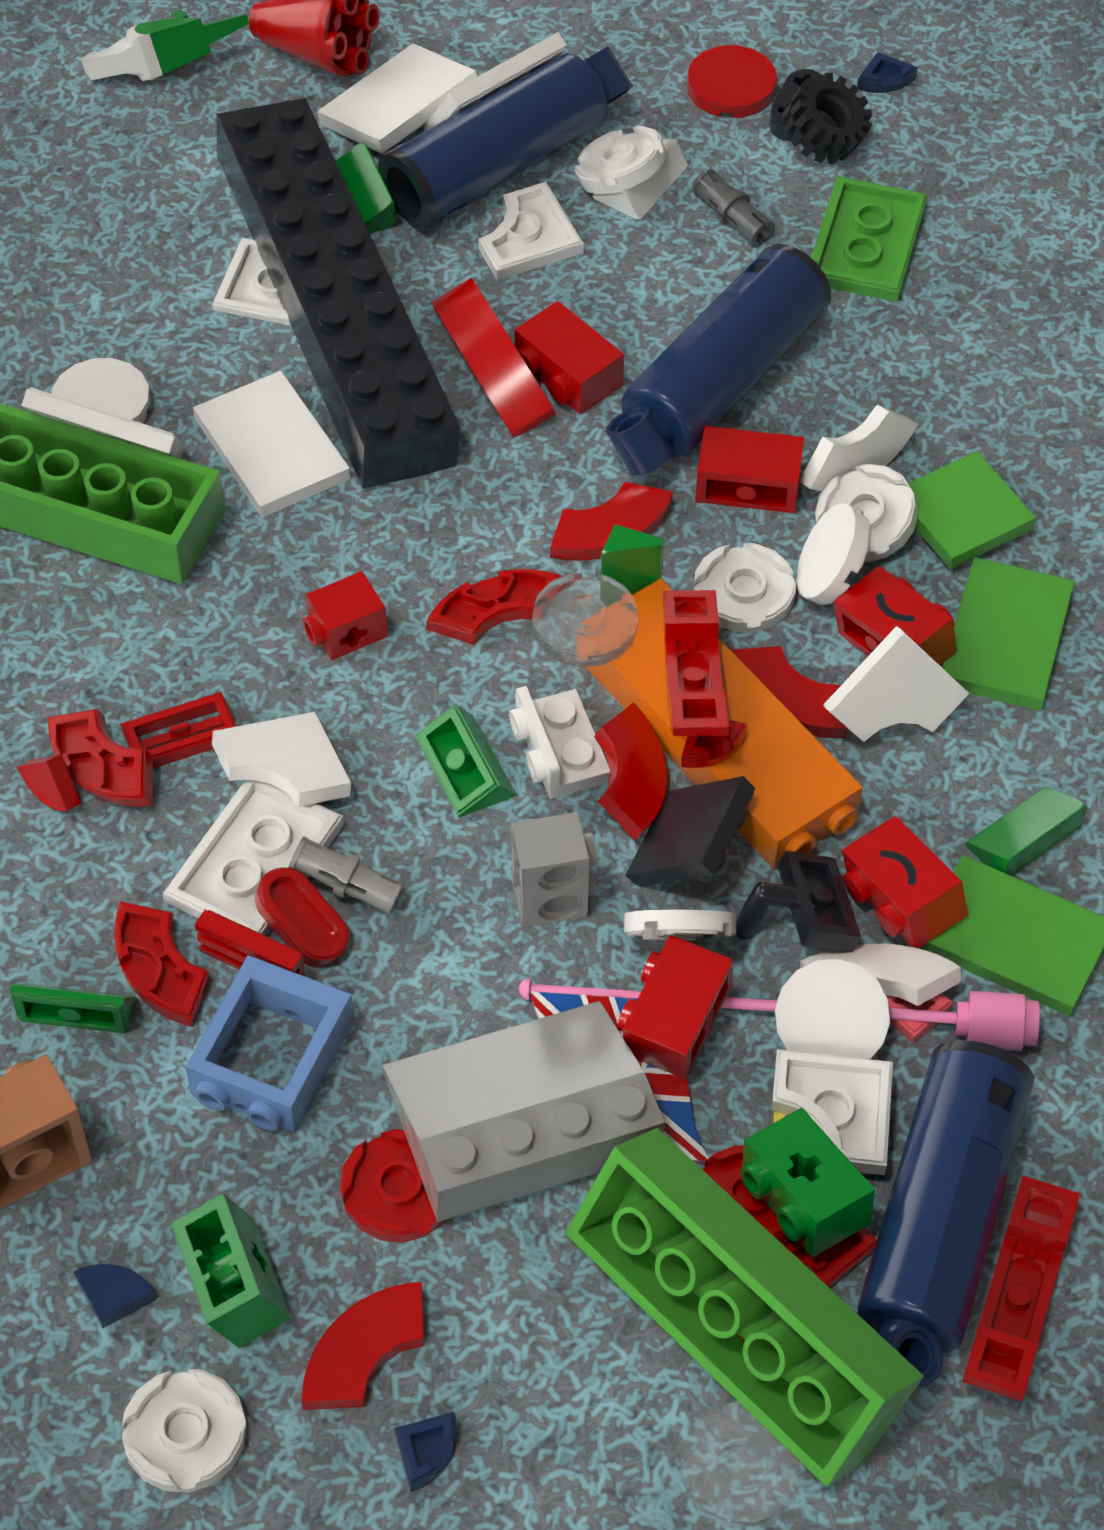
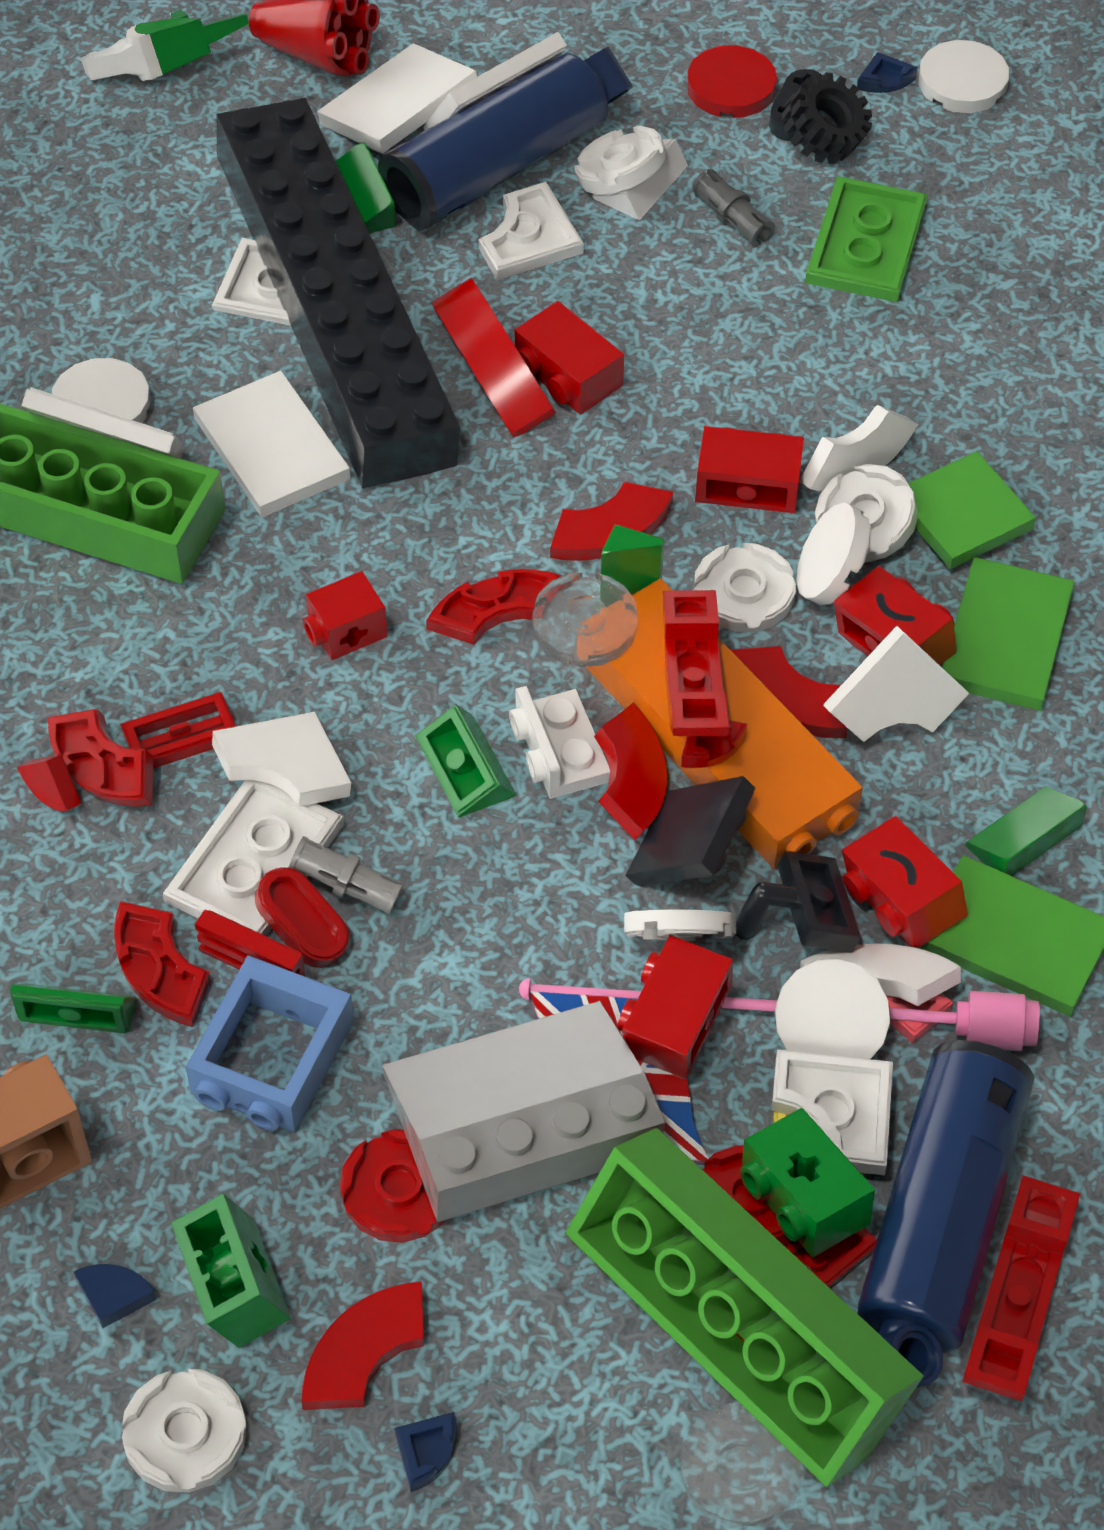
light grey brick [511,812,598,928] -> none
dark blue piece [605,244,831,476] -> none
none -> white tile [918,40,1009,113]

